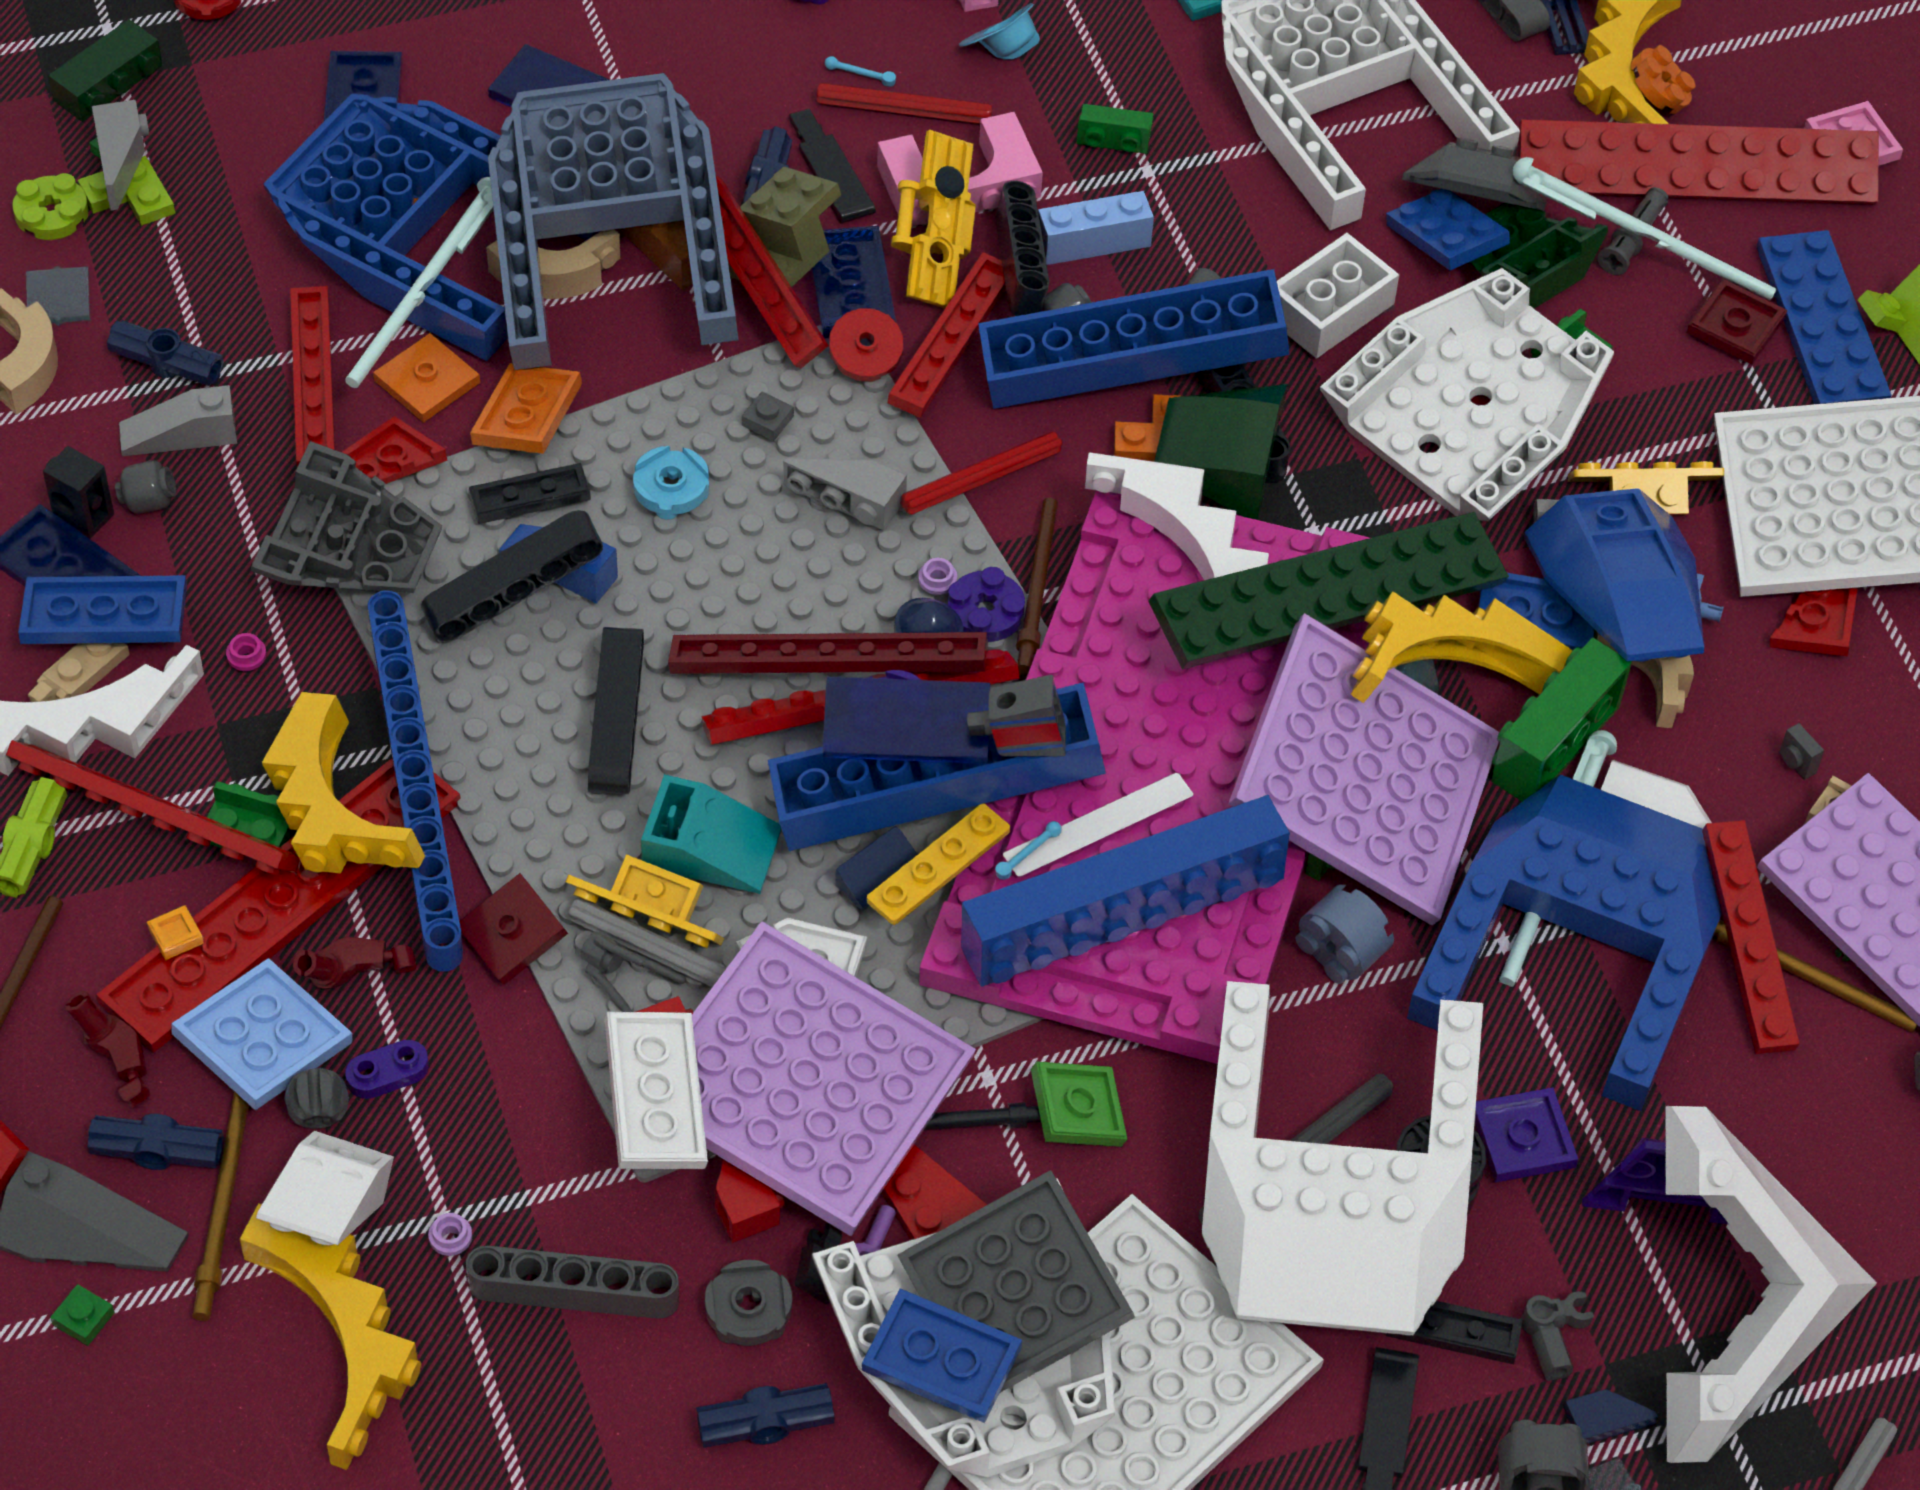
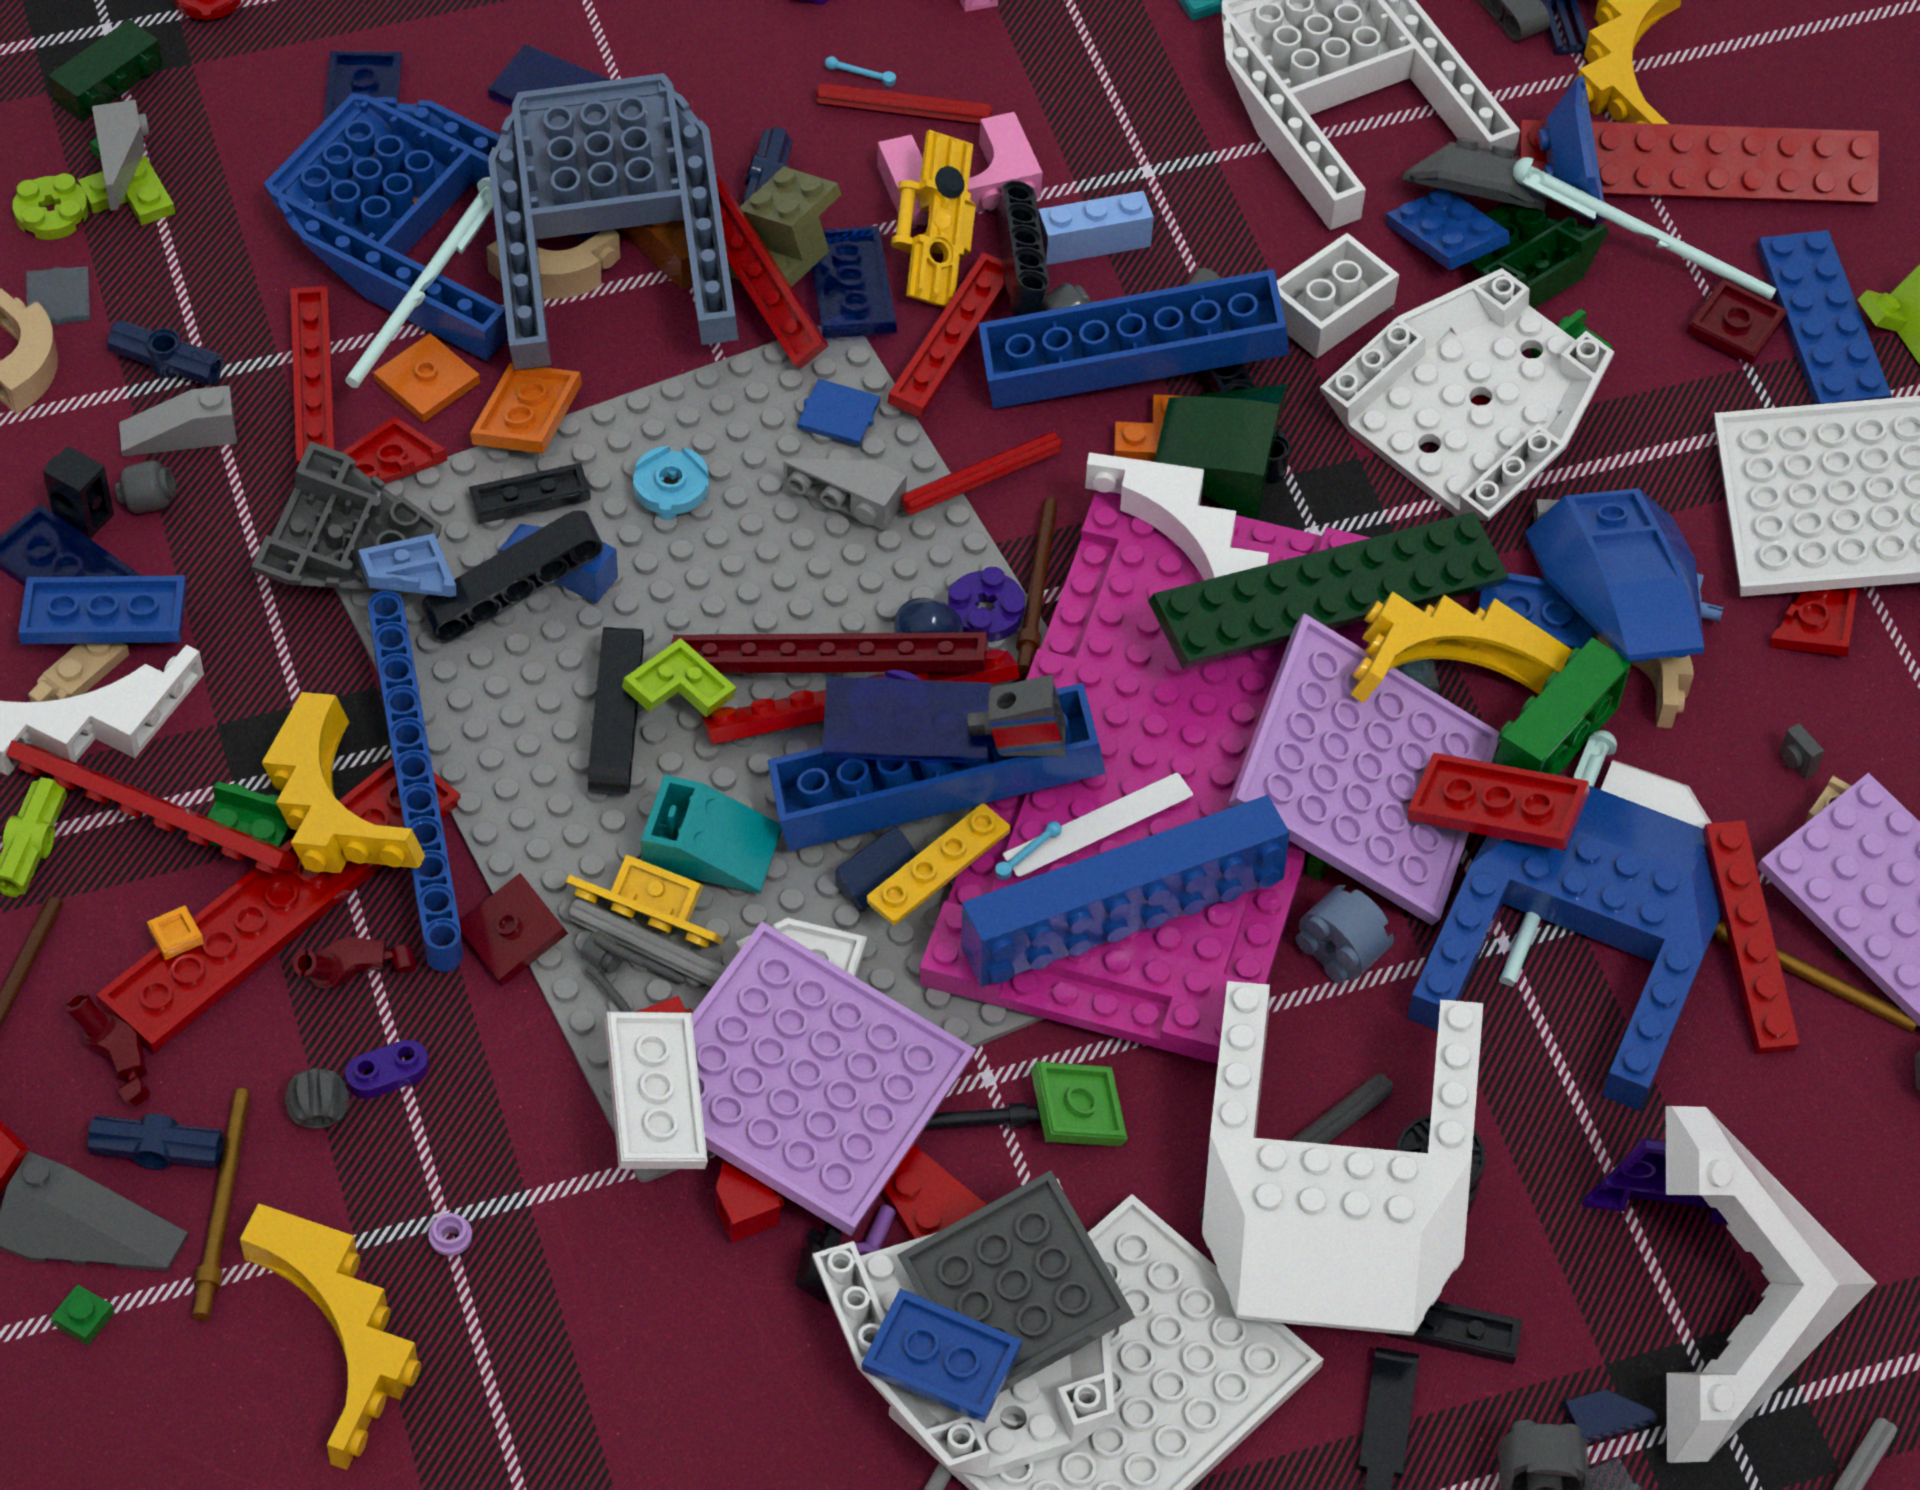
light blue plate [171,958,352,1111] -> none
dark pink plate [226,633,266,671] -> none
white slope [256,1131,394,1245] -> none
dark grey beam [466,1246,680,1319] -> none
dark blue piece [696,1383,834,1448] -> none
dark grey plate [705,1260,792,1346] -> none
dark grey plate [742,392,794,441] -> none
black piece [789,109,876,223] -> none
red plate [829,308,903,382] -> none
lavender plate [918,558,957,595] -> none
medium azure piece [959,3,1040,60] -> none
green bracket [1077,104,1154,154] -> none
dark purple plate [1475,1087,1578,1183] -> none
dark grey bar [1521,1291,1594,1381] -> none
yellow bracket [1568,461,1725,516] -> none
dark grey pin [1598,187,1668,275] -> none
orange plate [1631,45,1696,114] -> none
bright pink plate [1804,101,1903,166] -> none
none -> medium blue wing [358,533,456,597]
none -> lime plate [622,638,737,717]
none -> blue piece [797,378,881,446]
none -> red plate [1408,753,1590,850]
none -> blue wedge [1538,76,1606,226]

